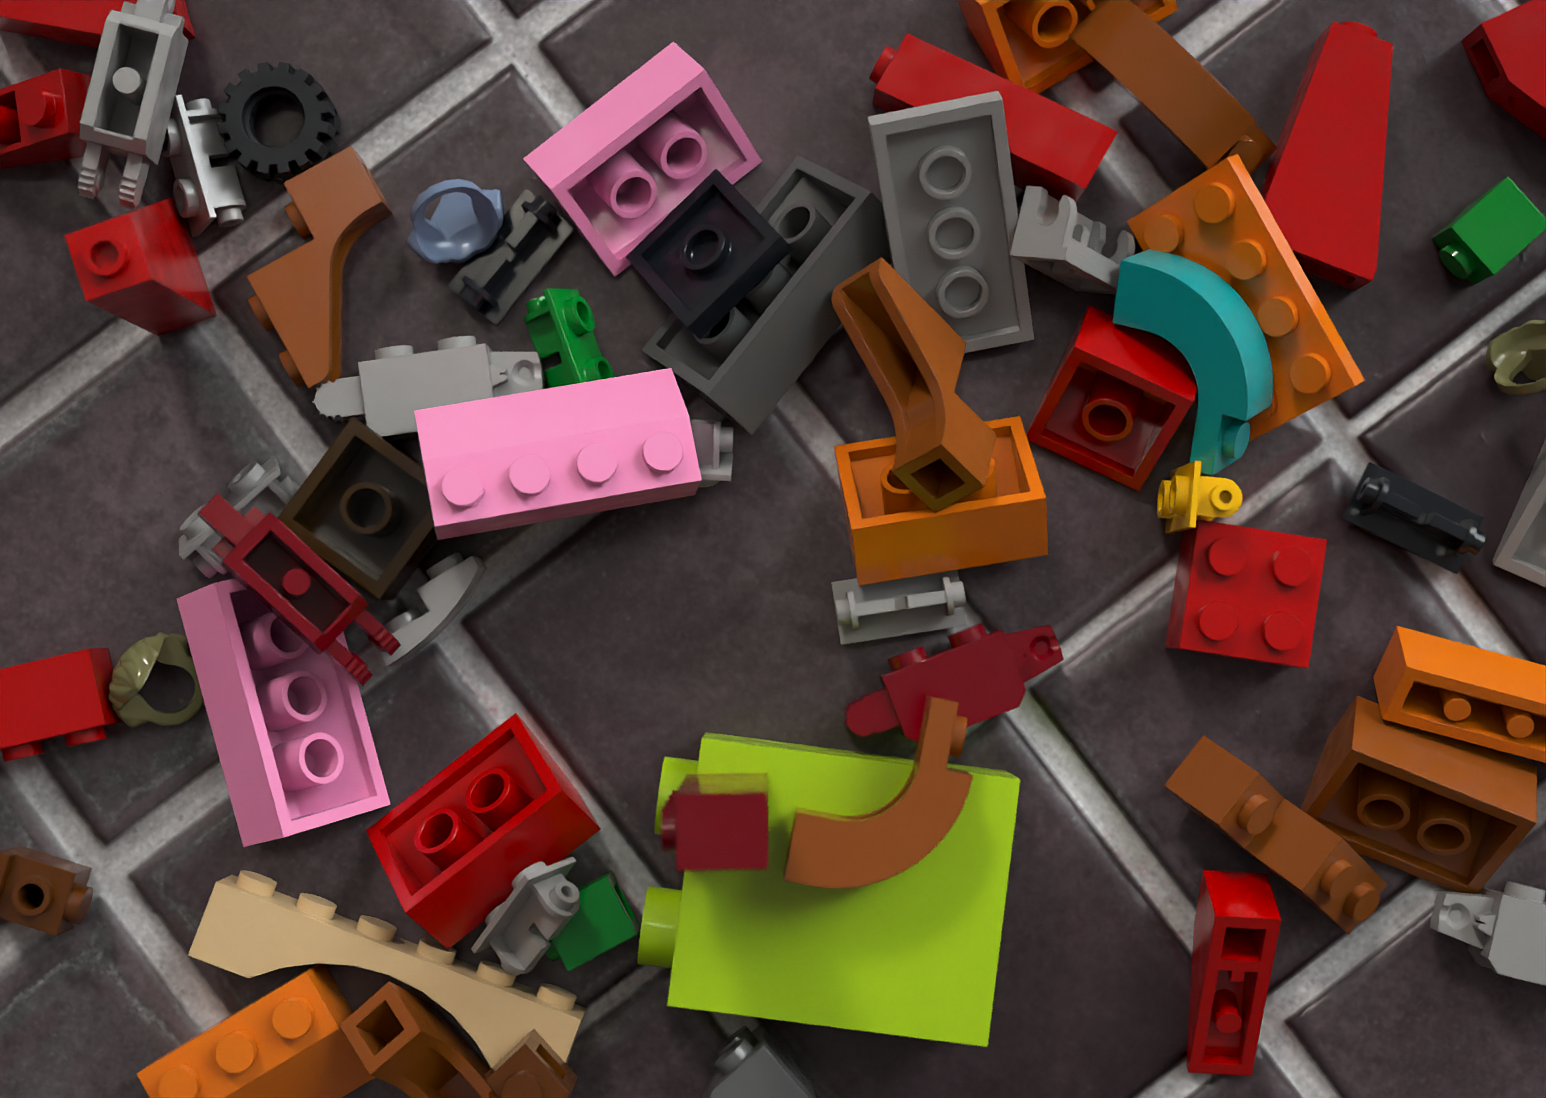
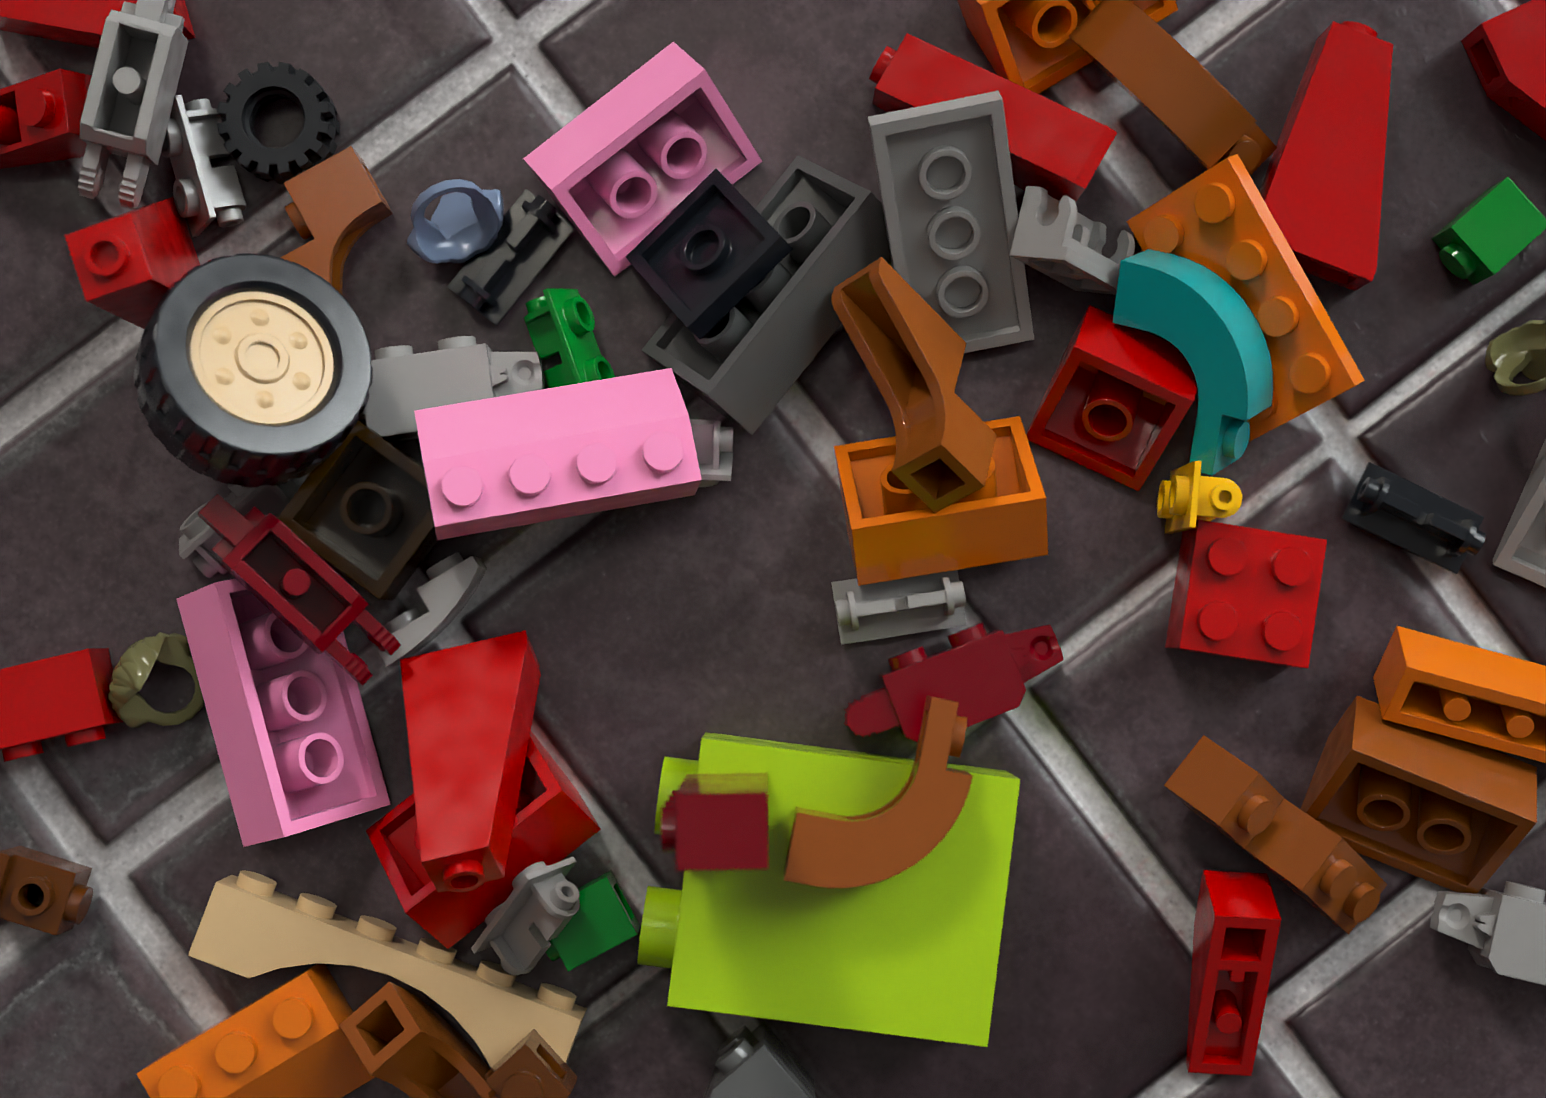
none -> black wheel [134,253,373,488]
none -> red slope [400,630,541,893]

